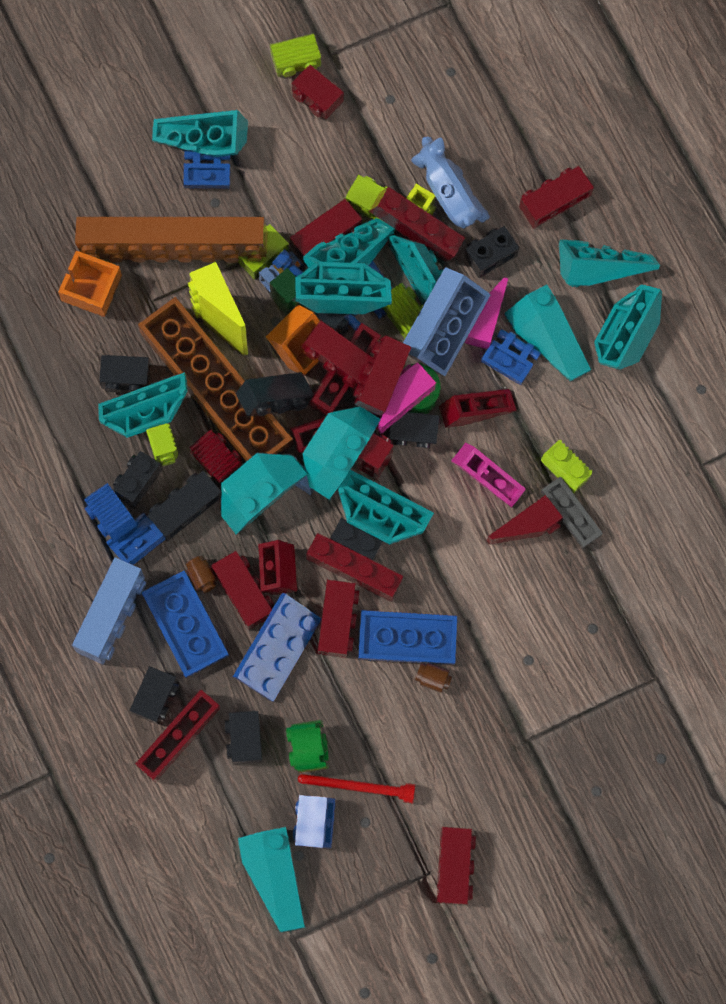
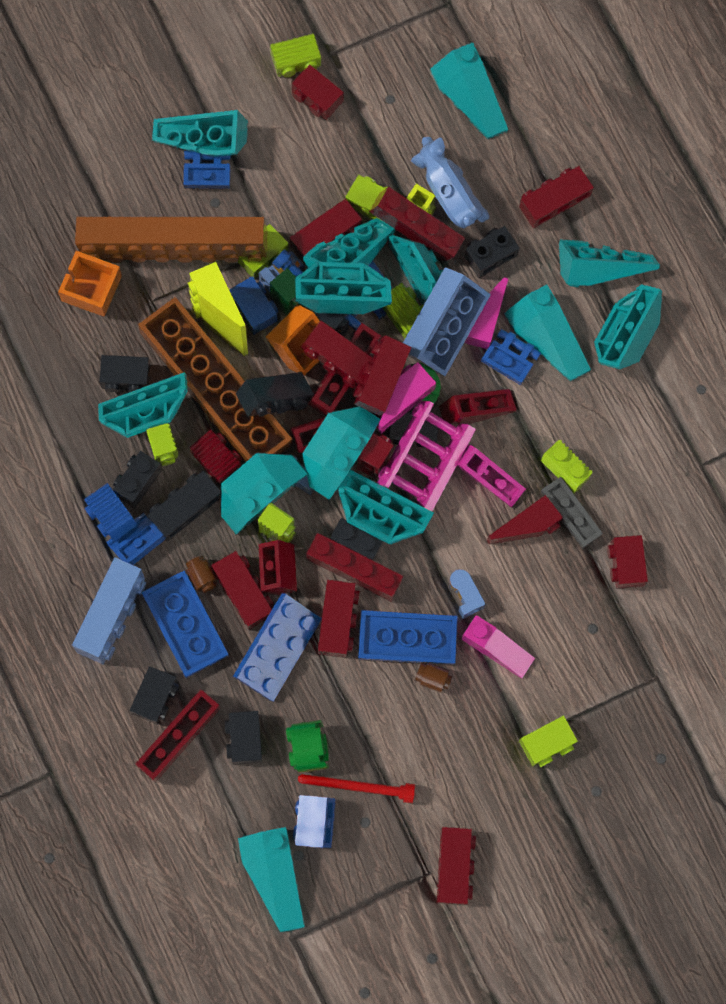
none -> blue brick [229,276,279,335]
none -> lime brick [258,502,296,543]
none -> dark pink fence [377,400,476,511]
none -> teal wedge [430,42,508,139]
none -> medium blue leg [449,569,486,619]
none -> slope [461,615,535,679]
none -> lime brick [519,716,578,768]
none -> dark red brick [607,535,648,589]

